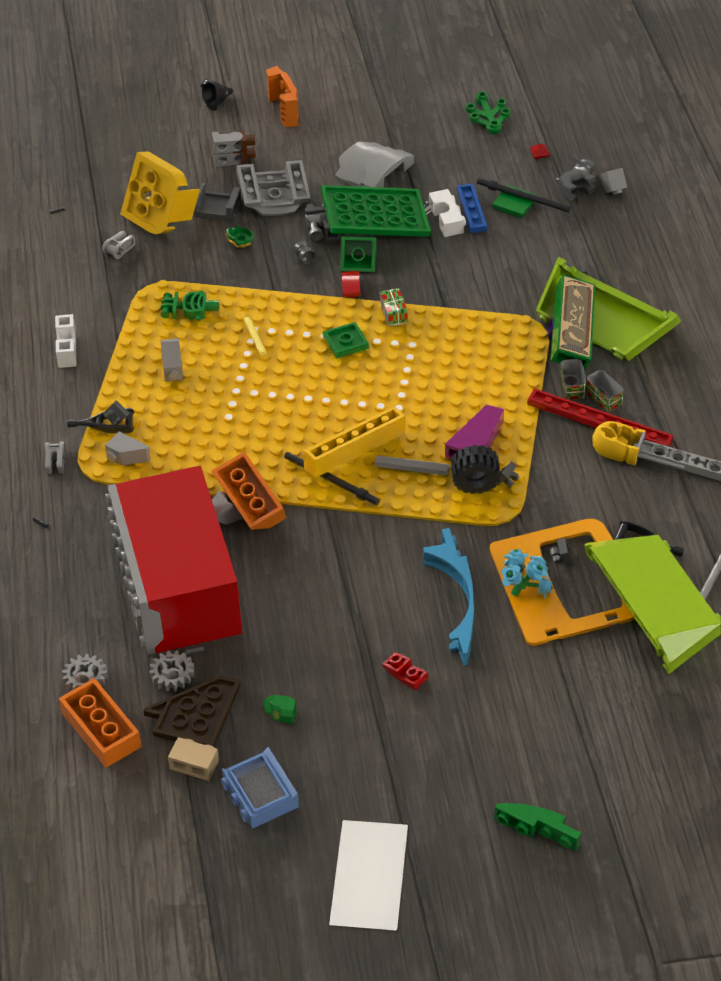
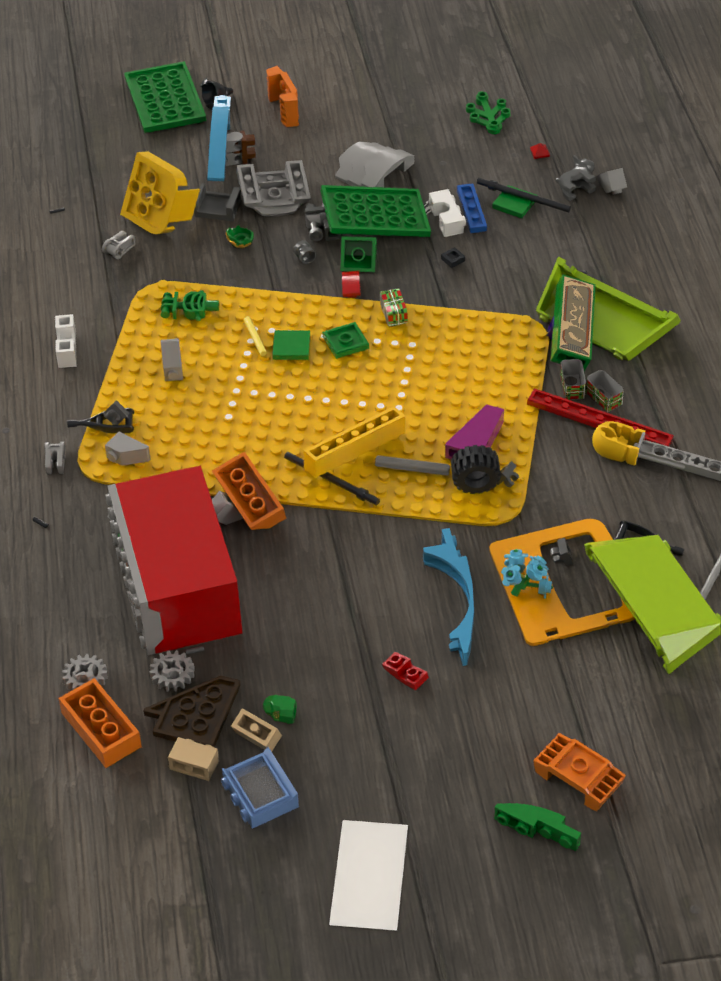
none -> green plate [124,61,207,133]
none -> dark azure slope [207,95,231,181]
none -> tan brick [231,708,282,752]
none -> green tile [273,330,310,360]
none -> black plate [441,247,465,268]
none -> orange plate [533,733,626,811]

